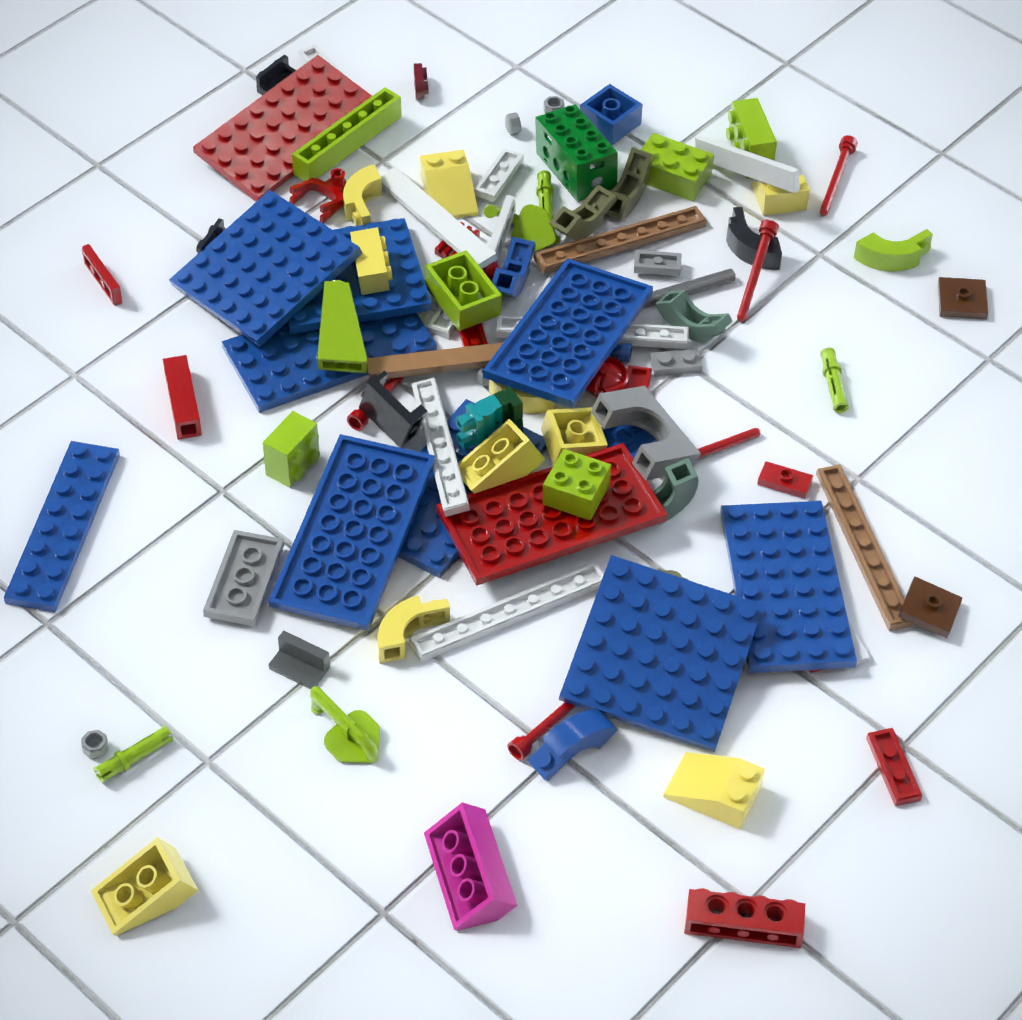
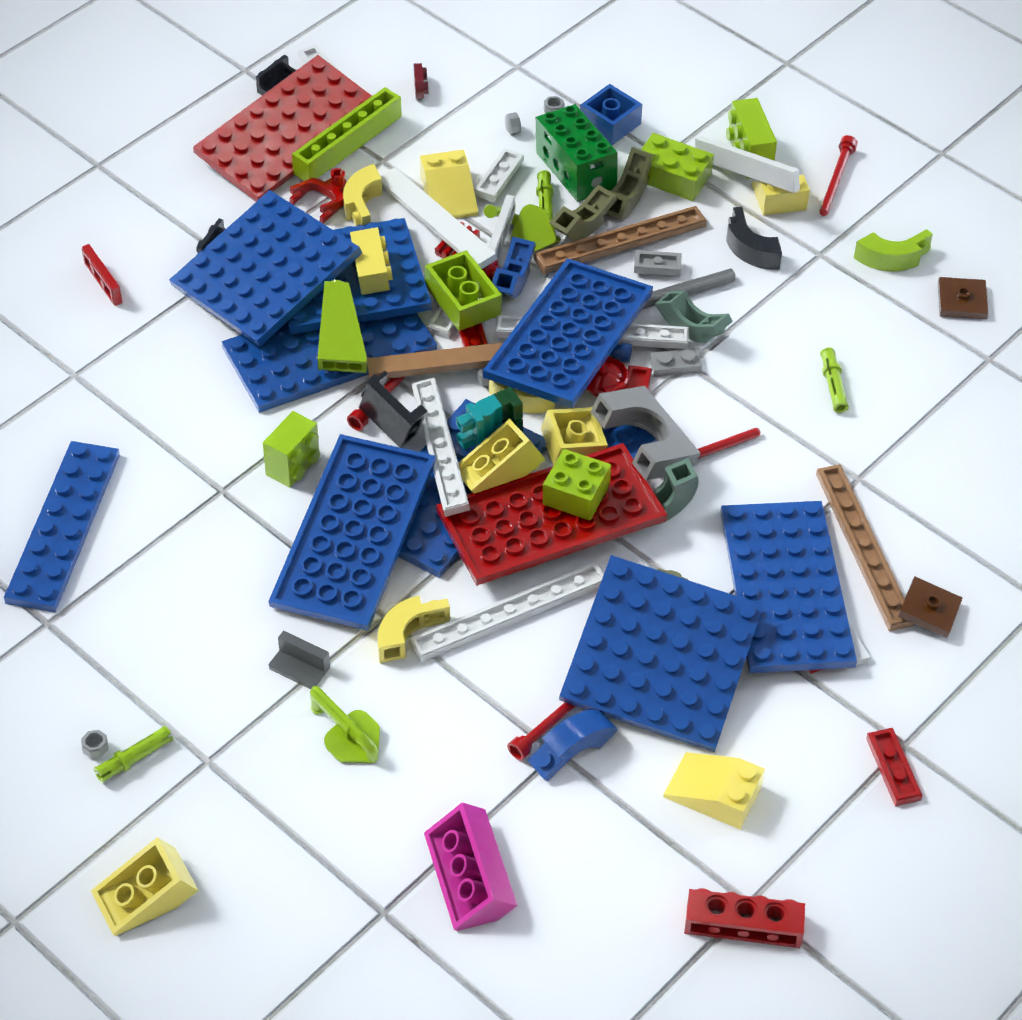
red brick [162,355,202,440] -> none
light grey plate [203,530,284,627] -> none
red piece [737,219,779,322] -> none
red plate [757,461,814,499] -> none

